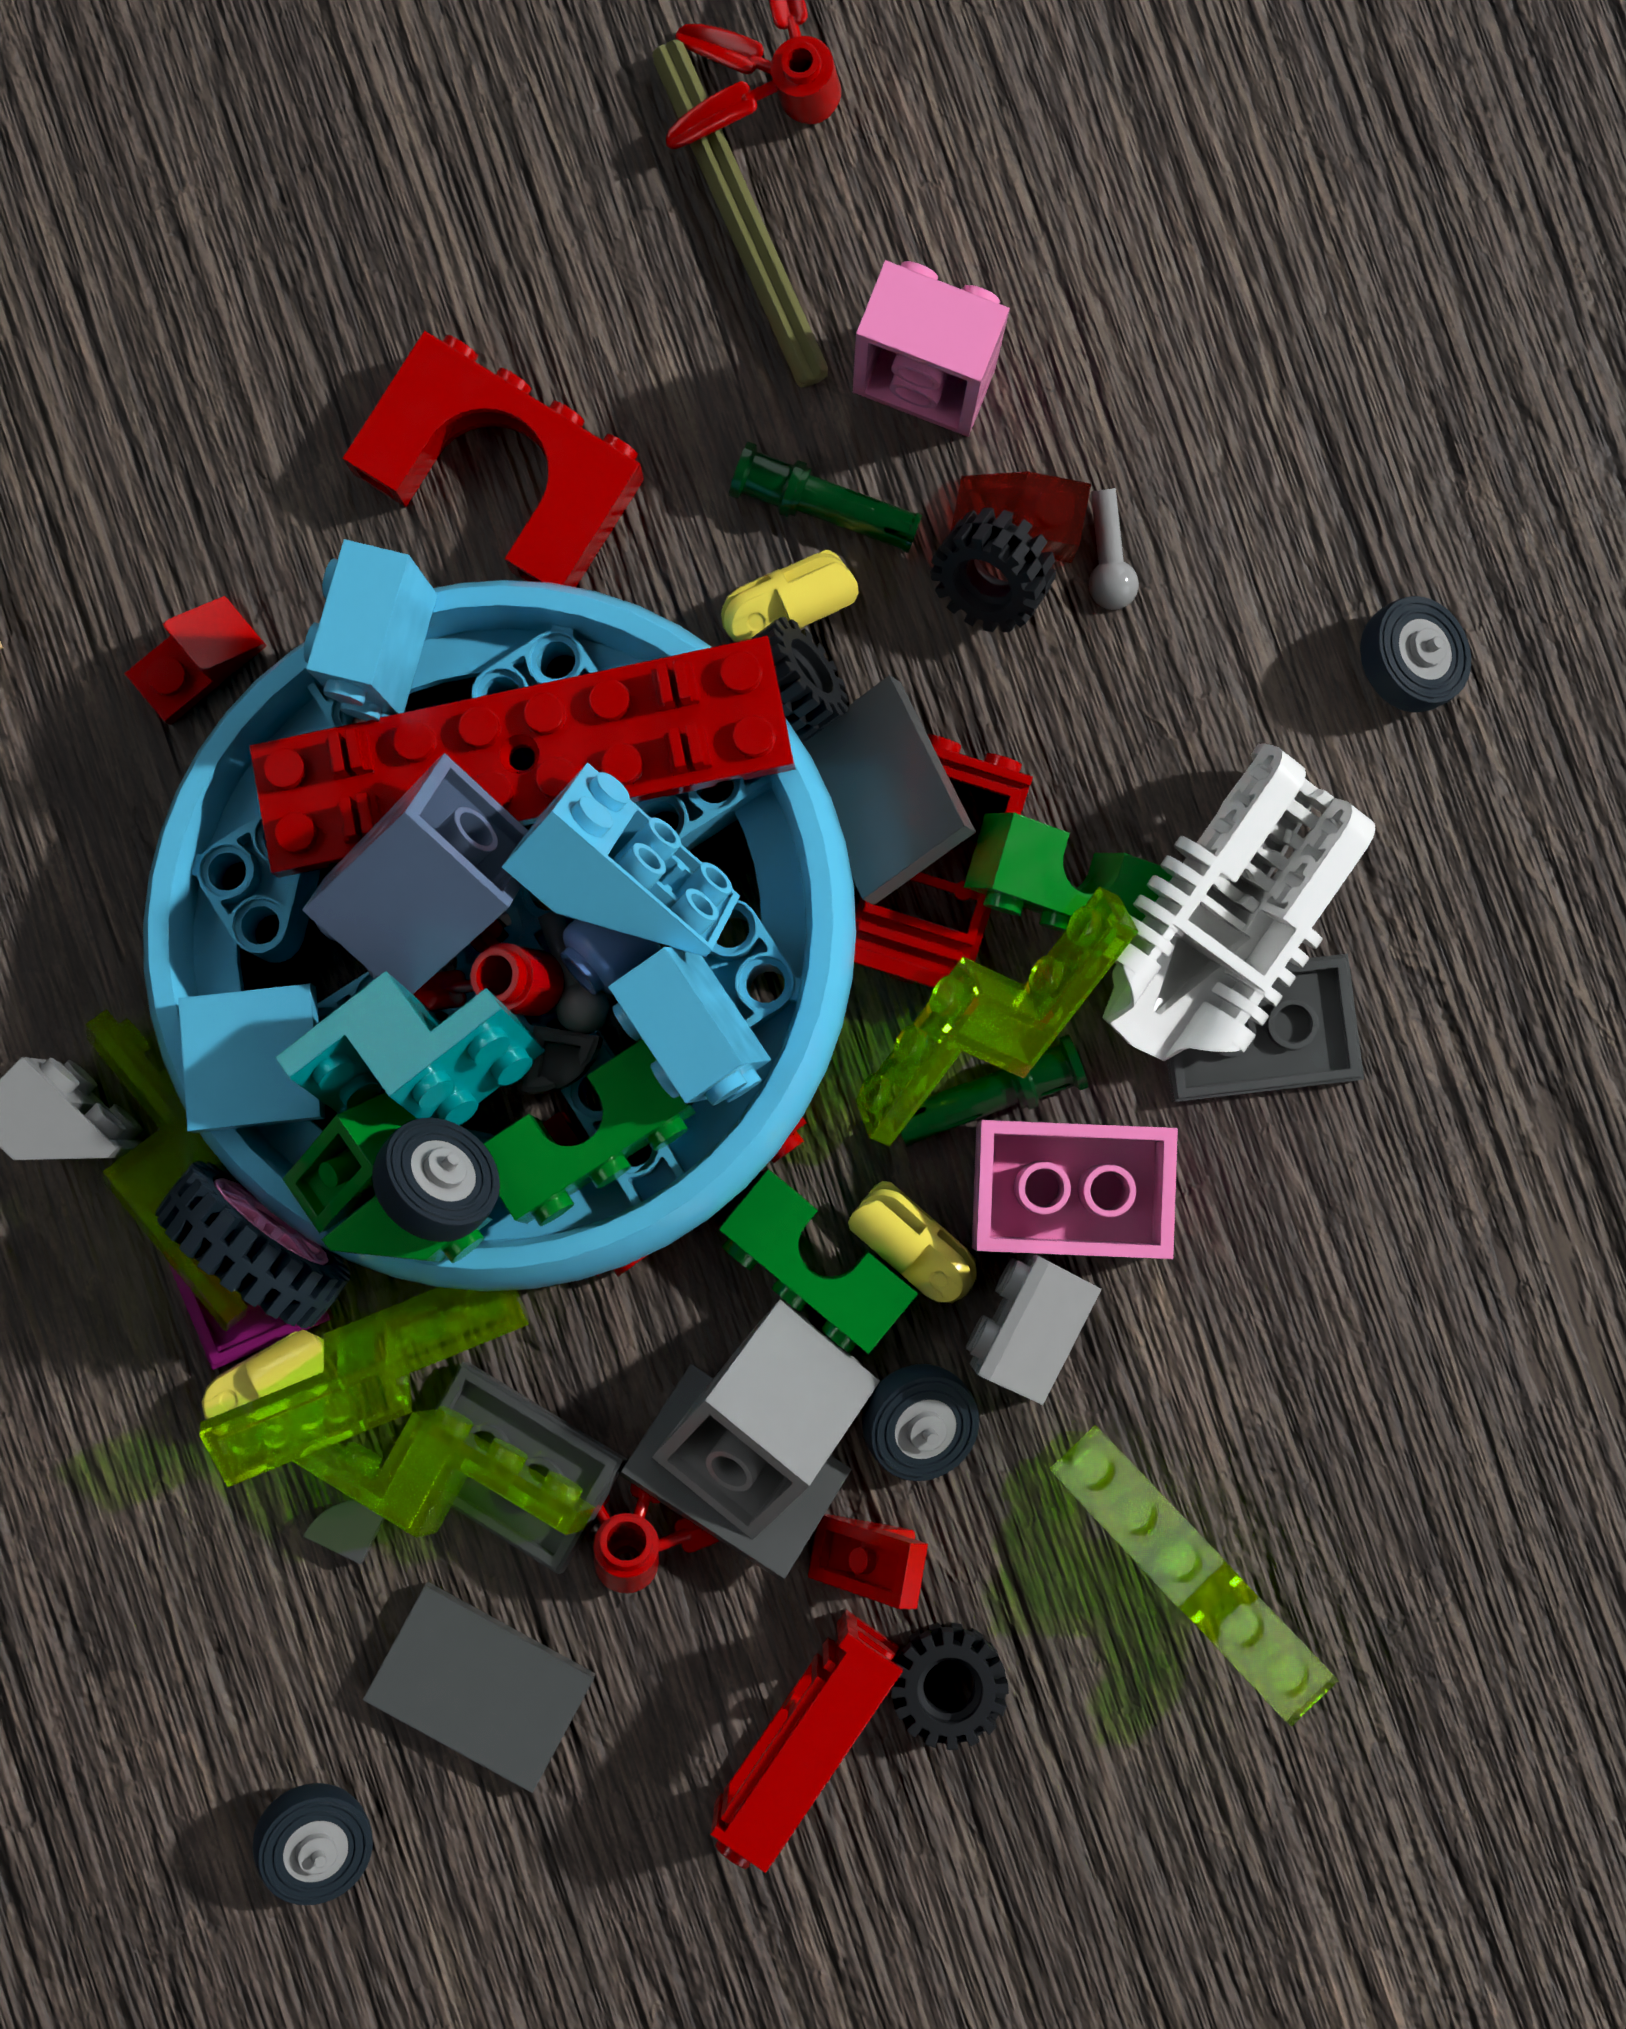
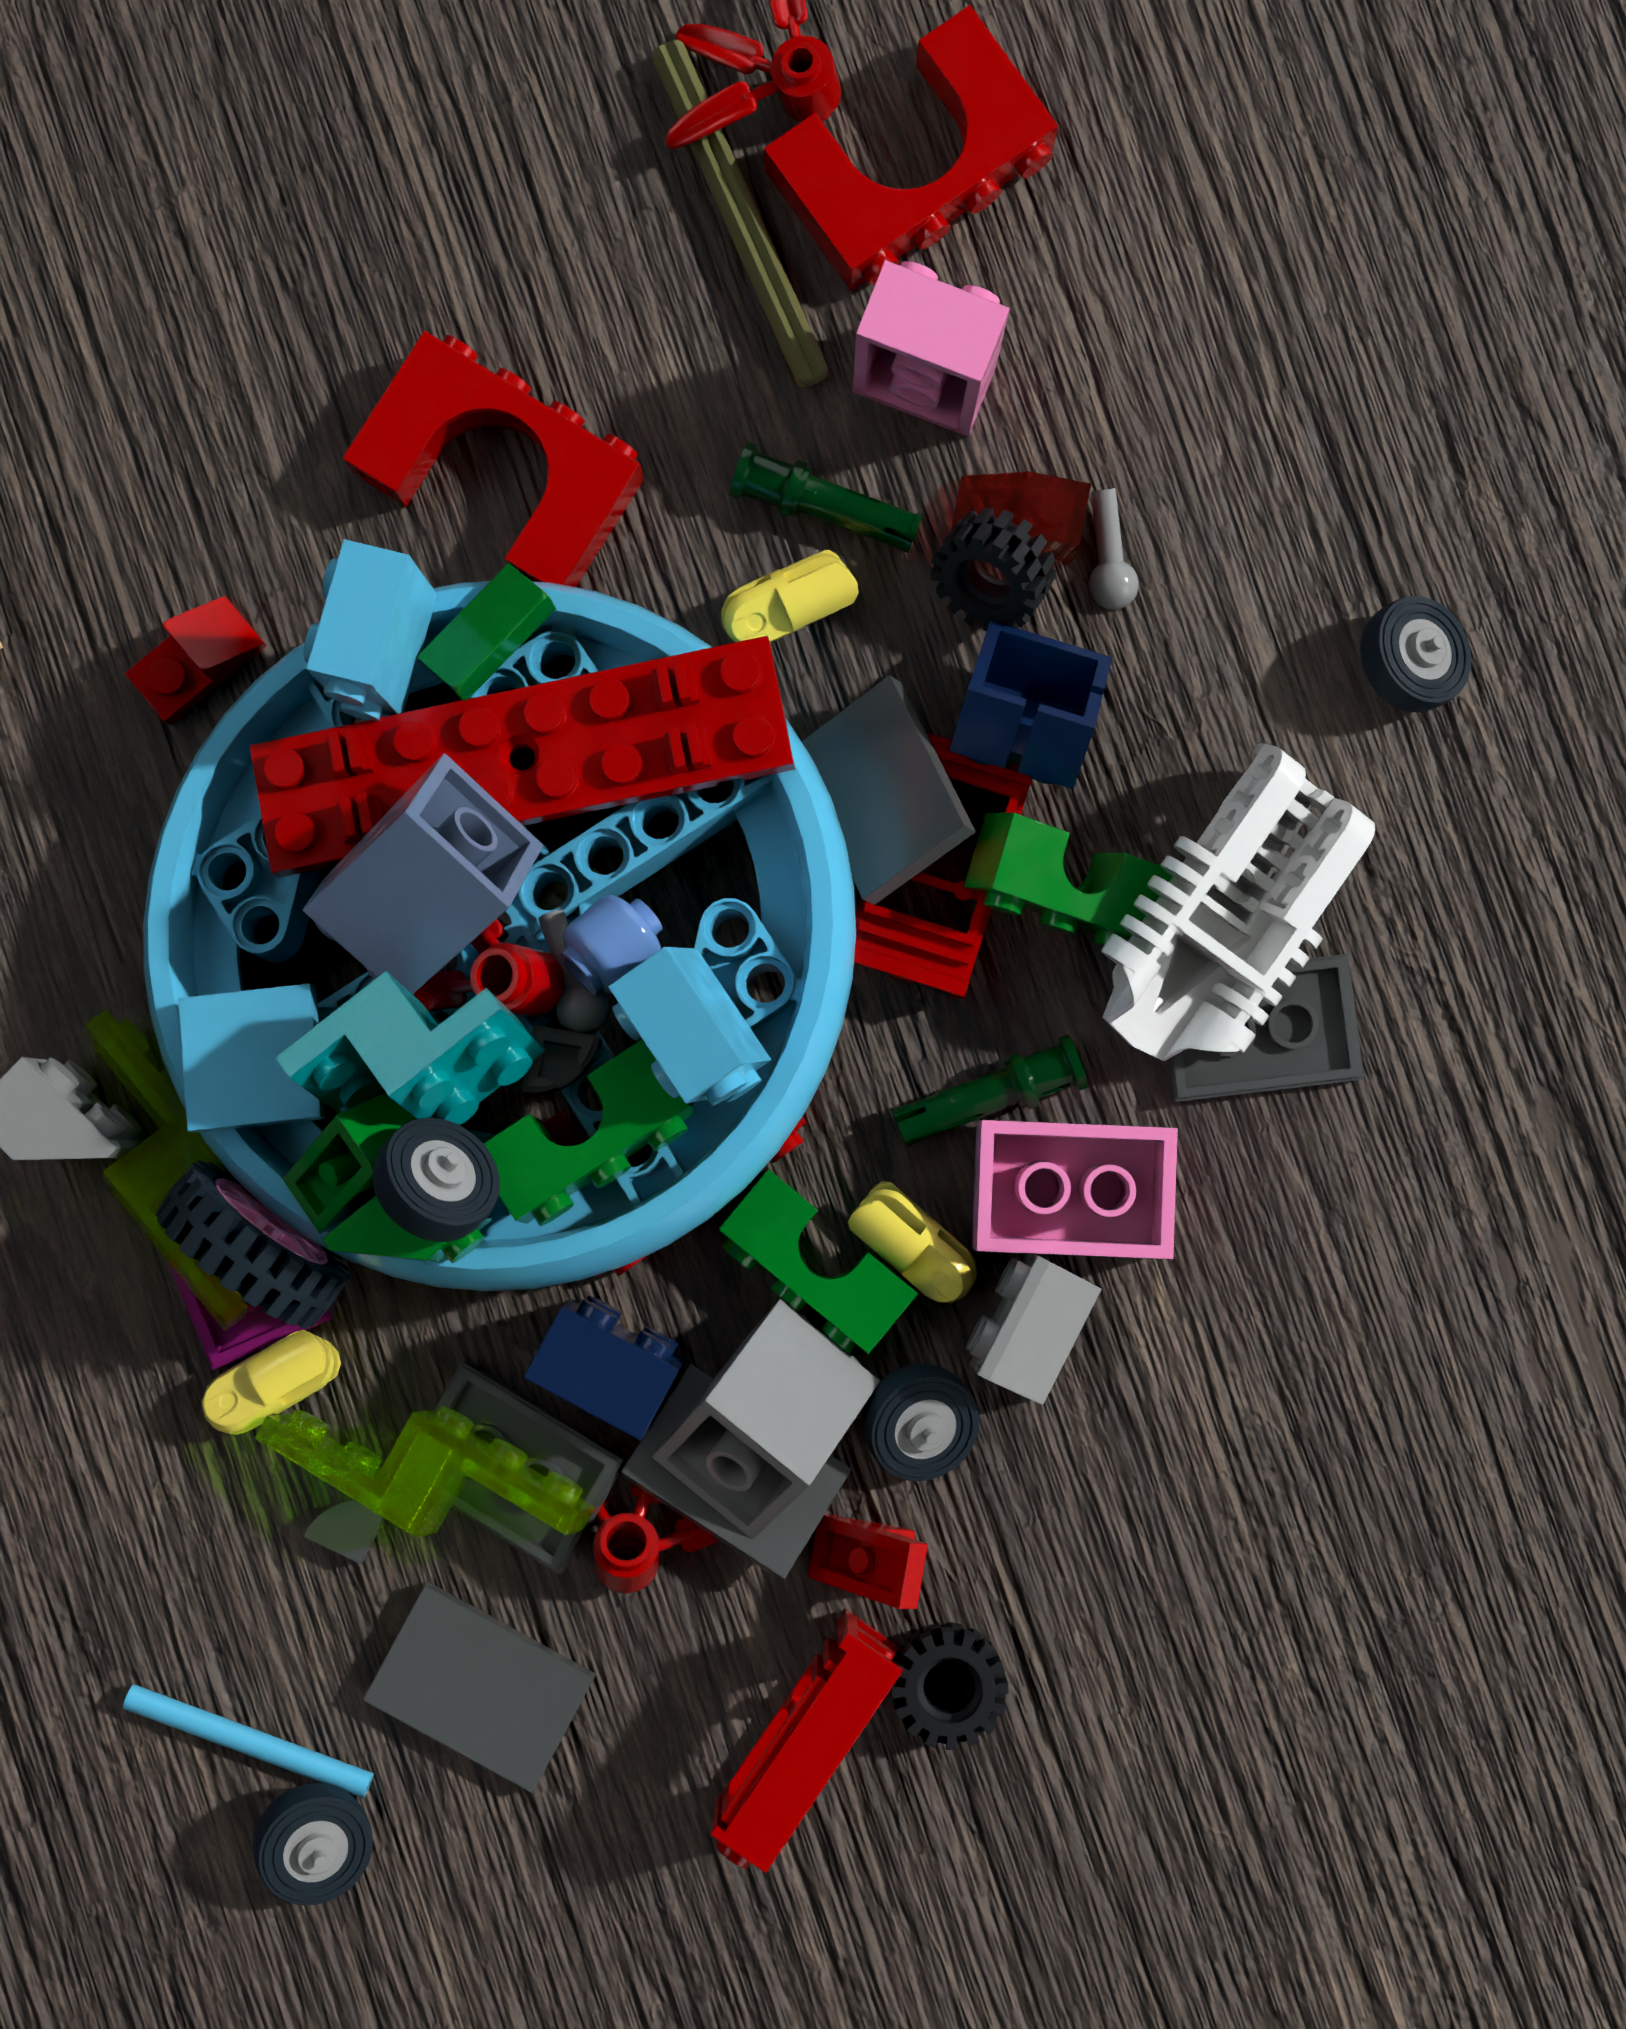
clear neon green bracket [199,1287,529,1487] -> none
medium azure slope [502,762,740,957] -> none
black tyre [751,617,849,742] -> none
clear neon green bracket [856,887,1139,1146] -> none
clear neon green bracket [1049,1425,1339,1727] -> none
none -> medium azure bar [123,1684,374,1798]
none -> green slope [417,563,556,700]
none -> dark blue piece [524,1295,685,1441]
none -> red arch [764,5,1058,291]
none -> dark blue piece [949,620,1112,789]

